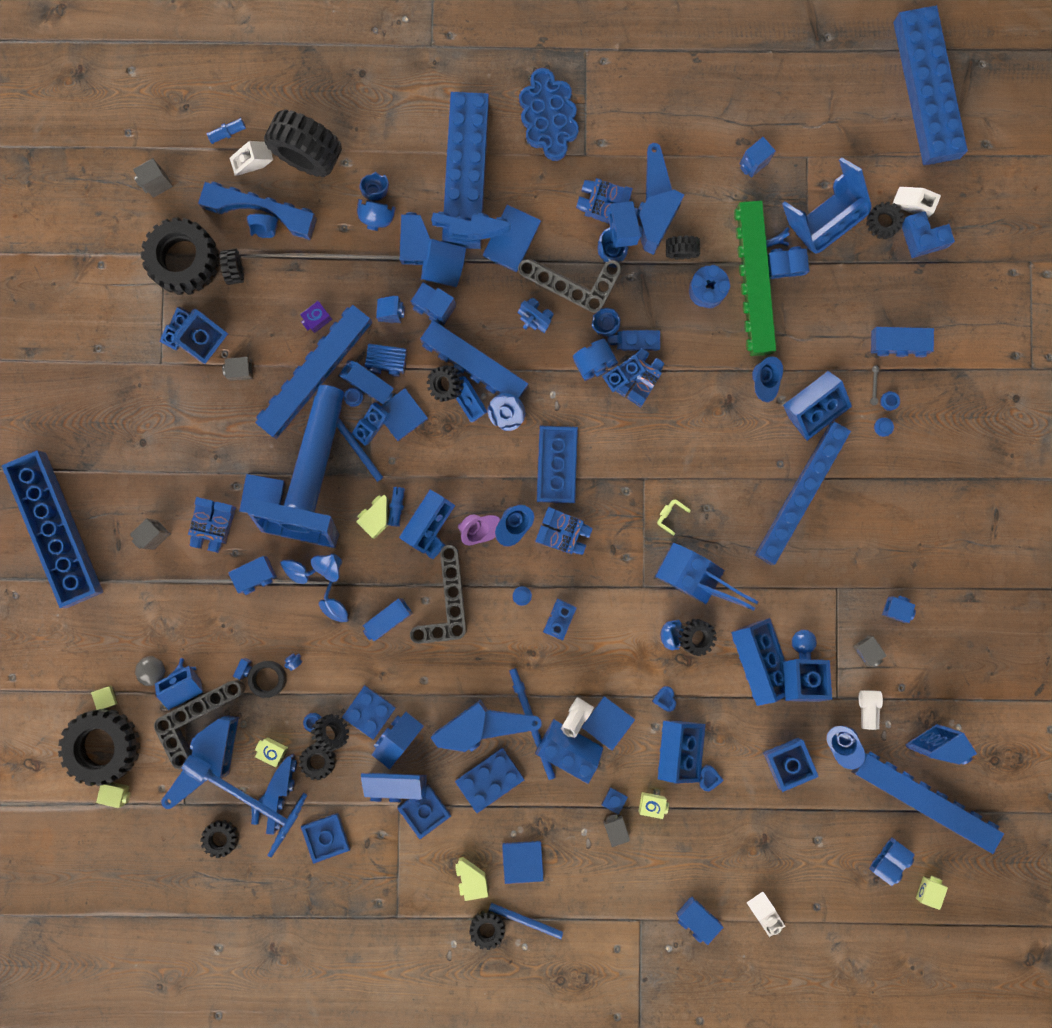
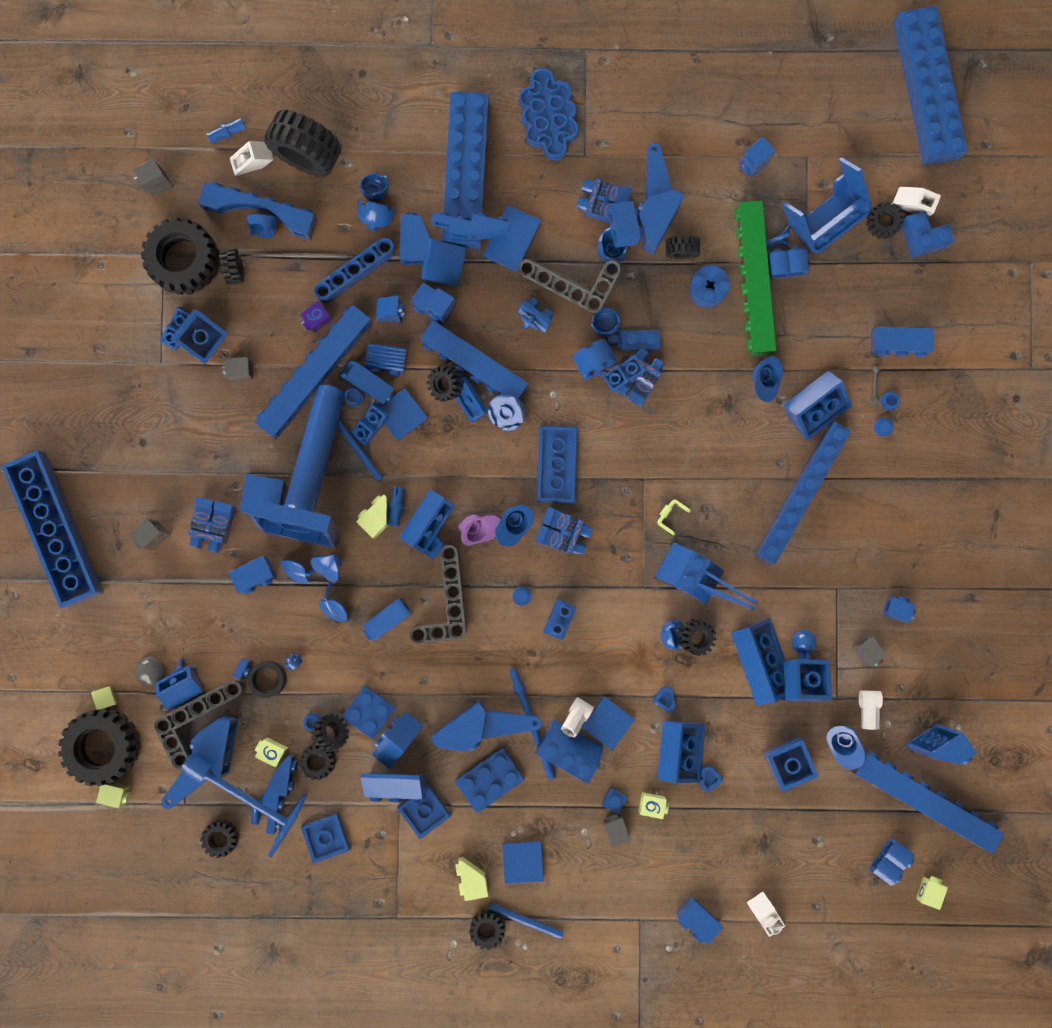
none -> blue beam [314,238,395,303]

